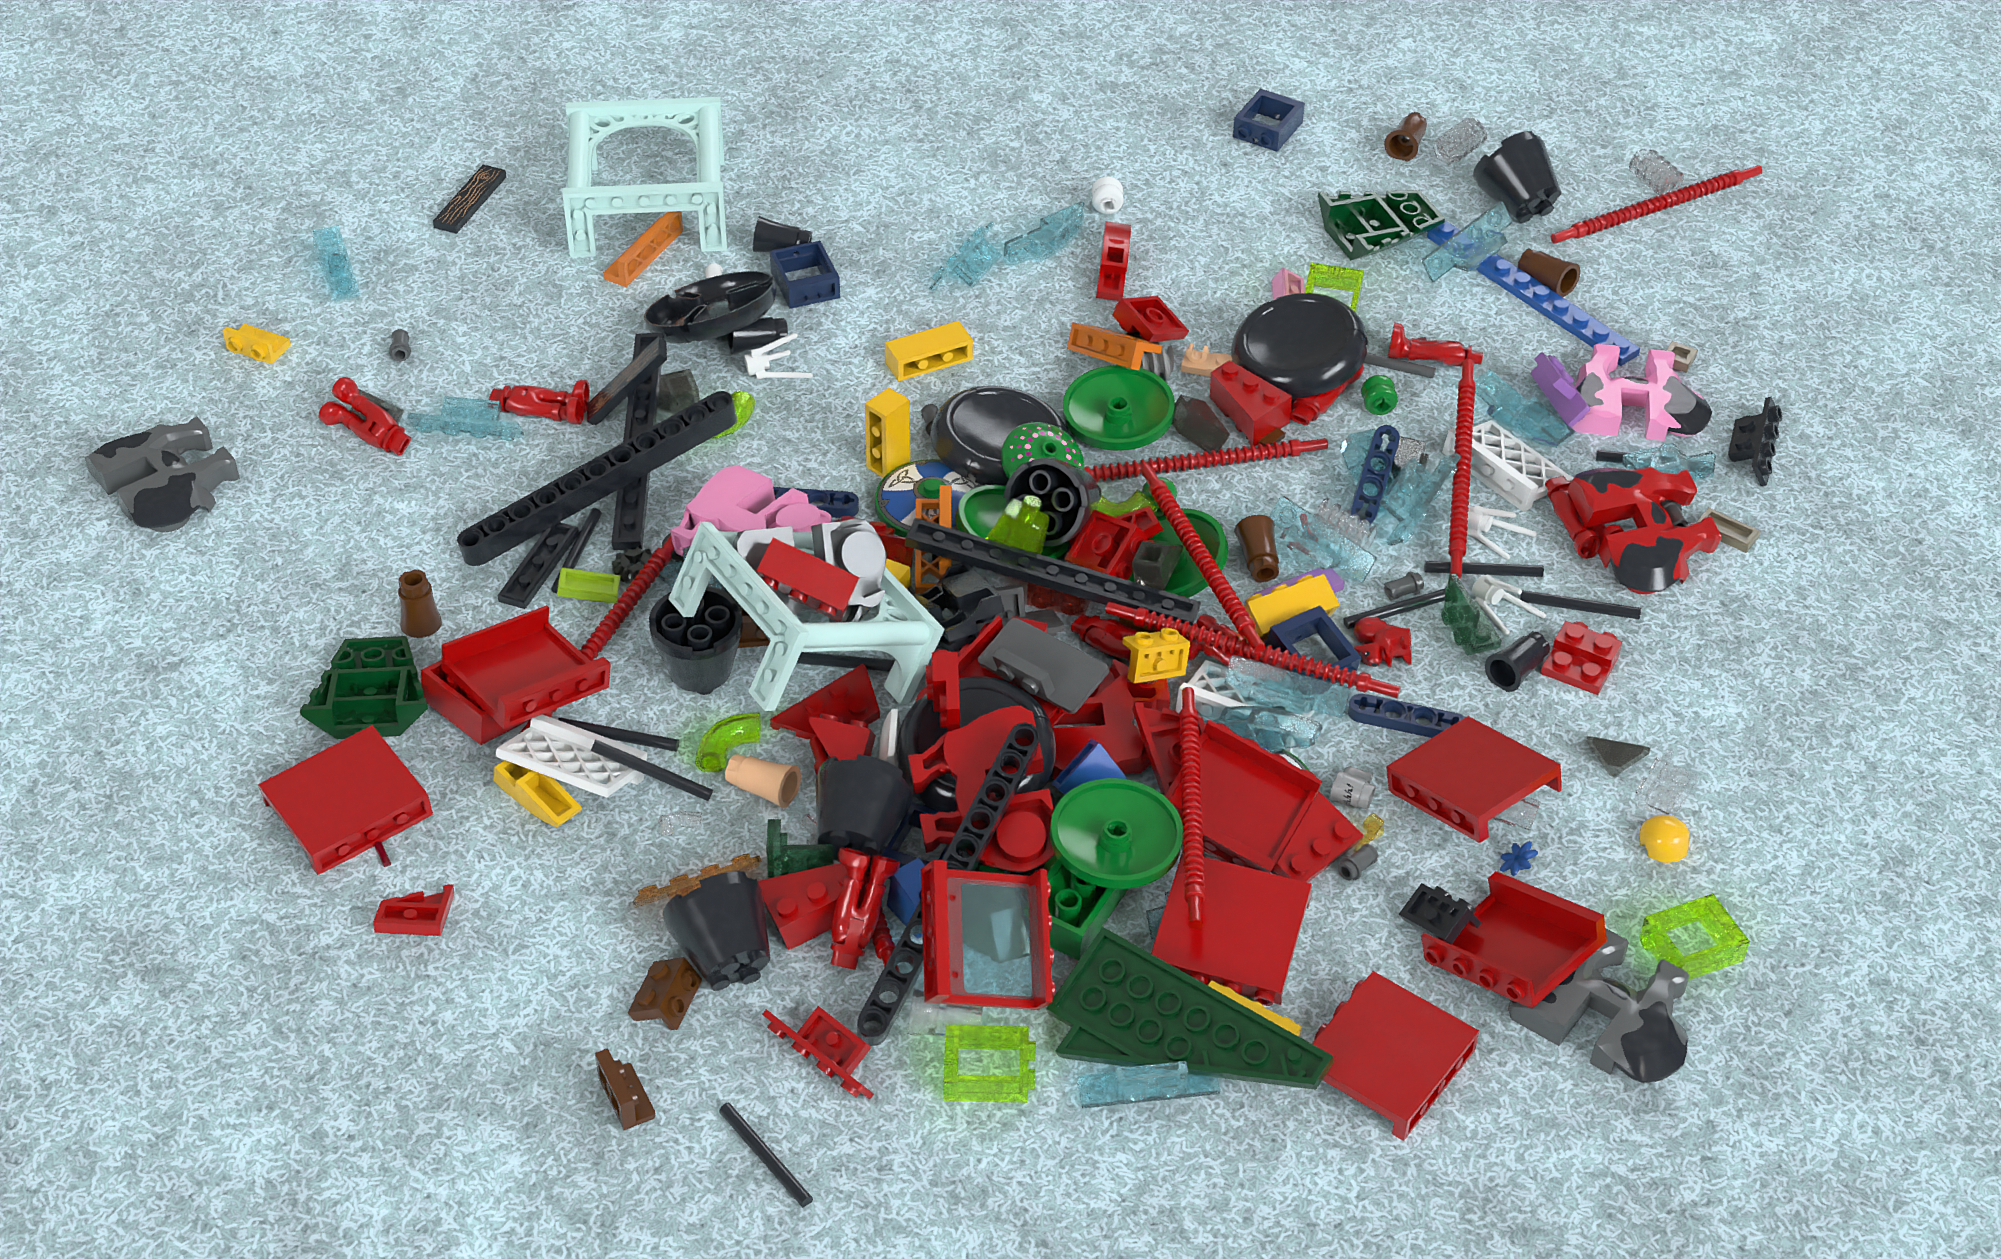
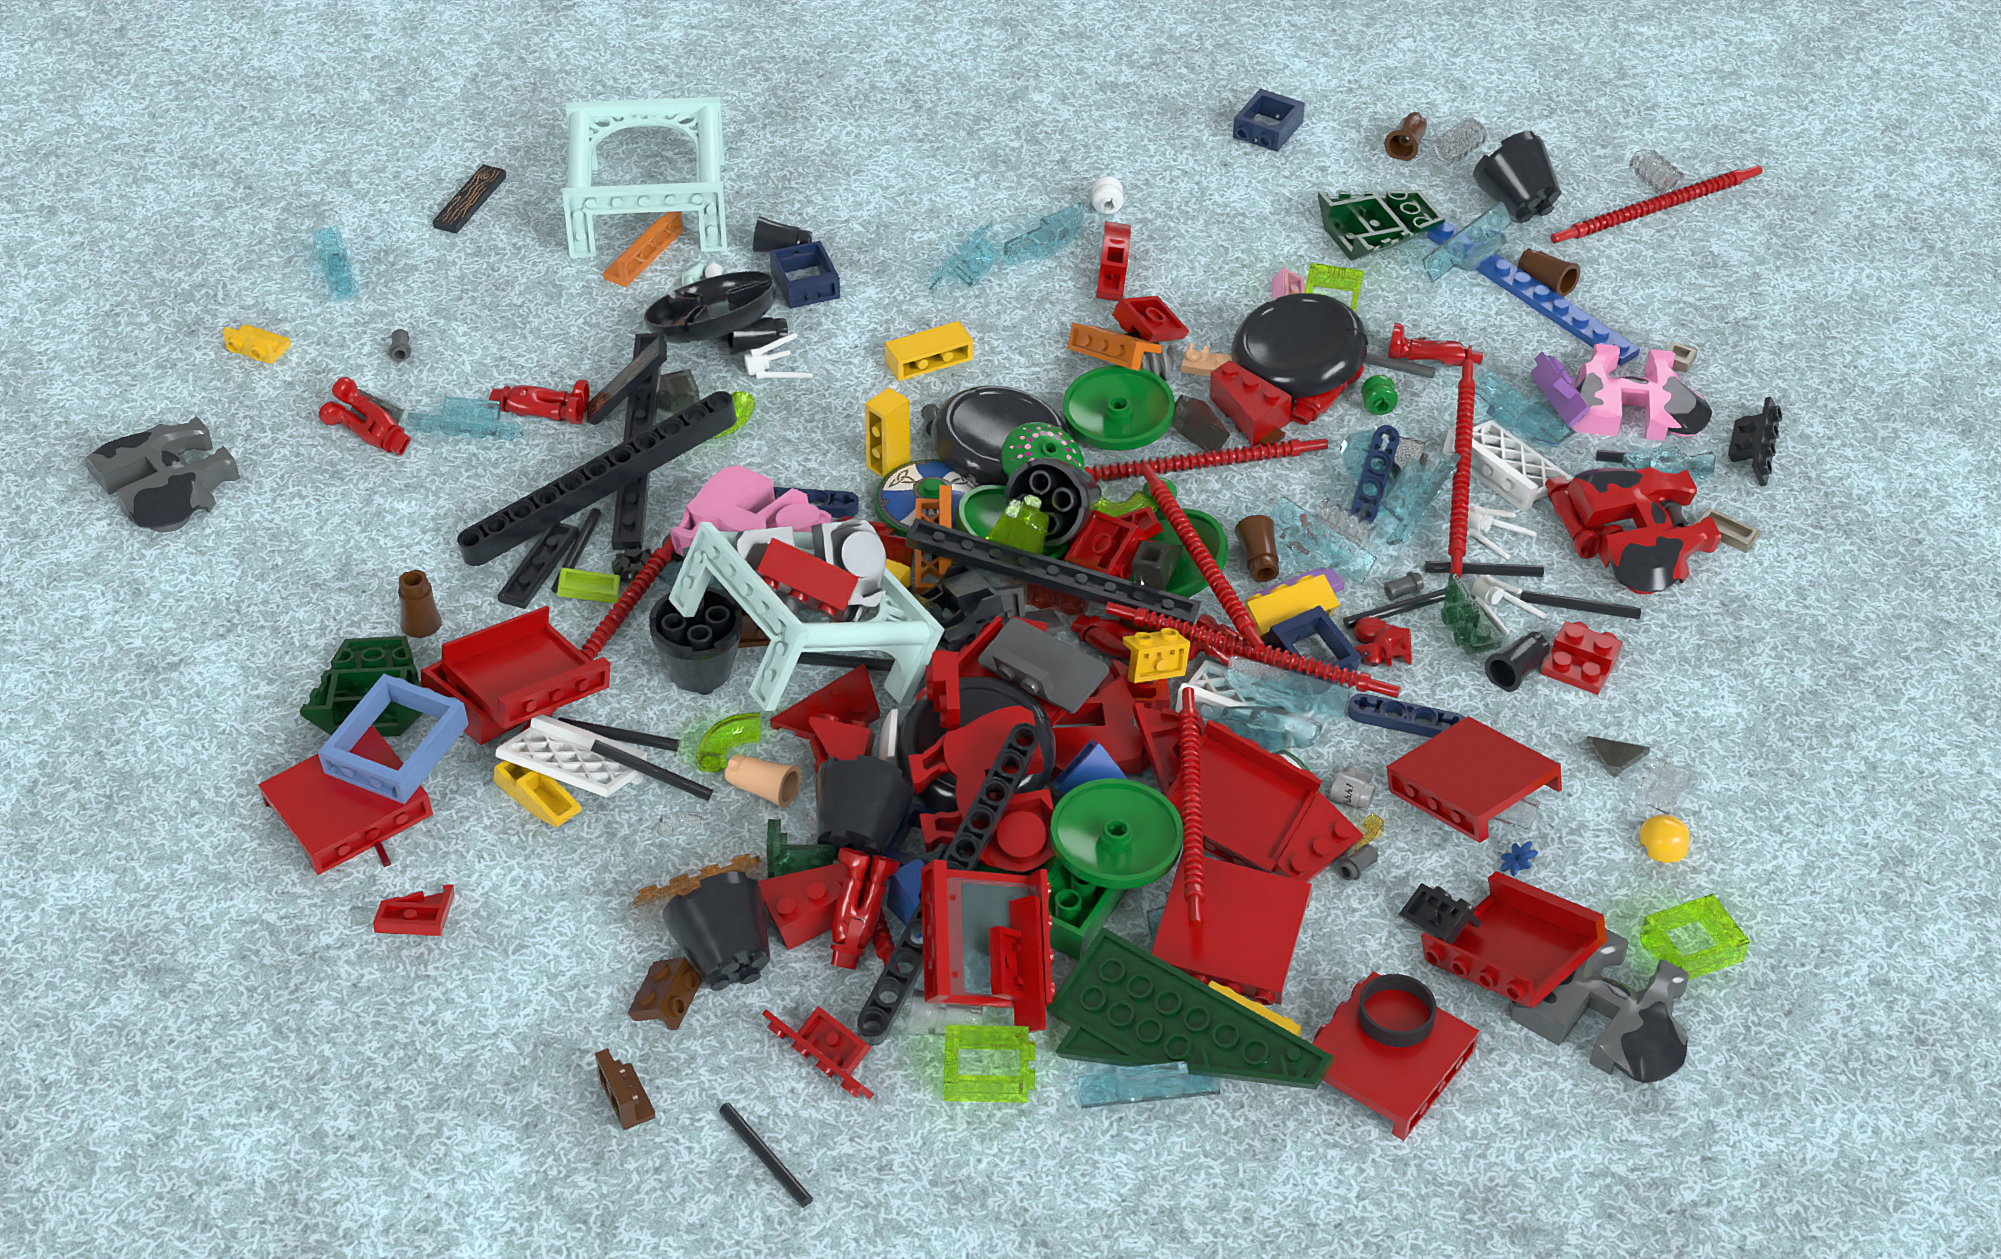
none -> medium blue window [318,674,469,804]
none -> light aqua arm [681,263,706,287]
none -> red bracket [988,895,1046,1035]
none -> black tyre [1358,974,1437,1047]

